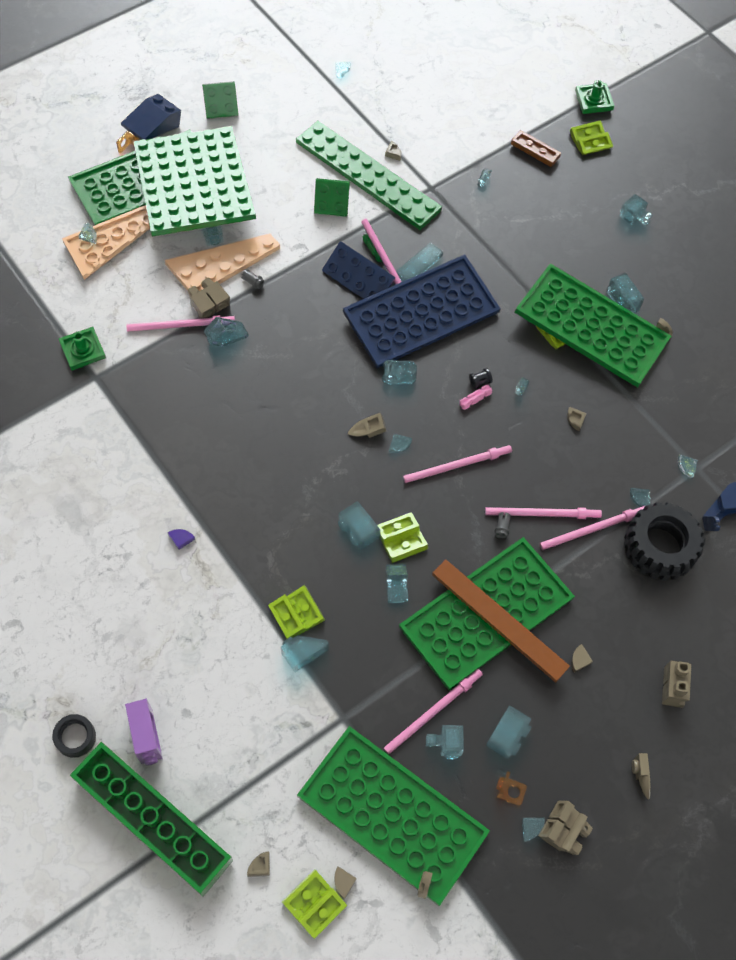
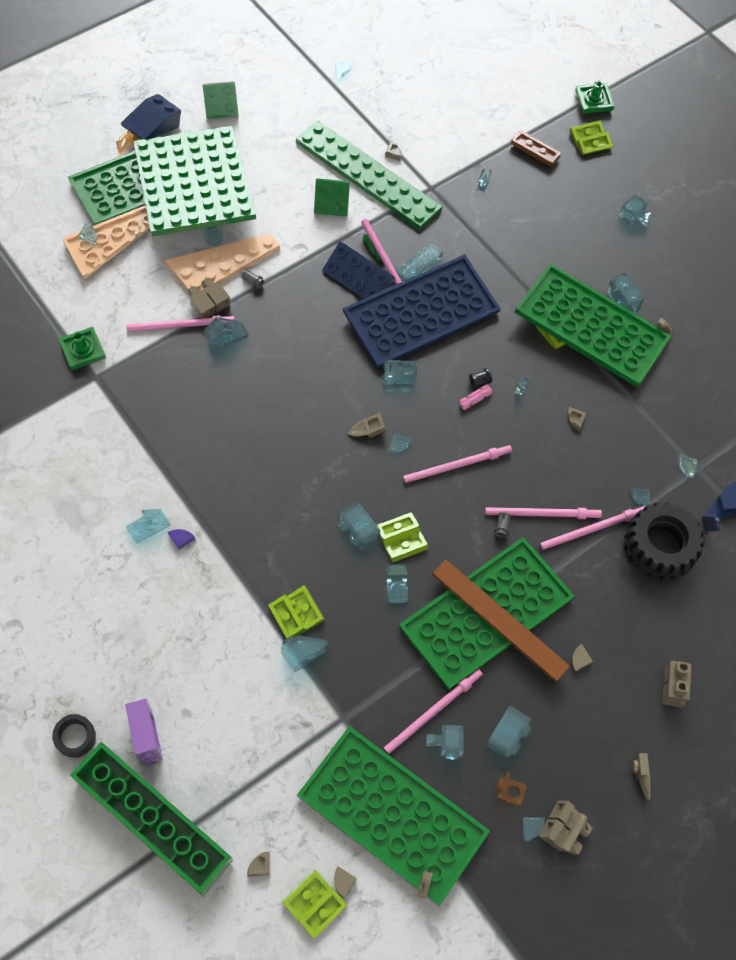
none -> clear light blue slope [126,509,170,544]

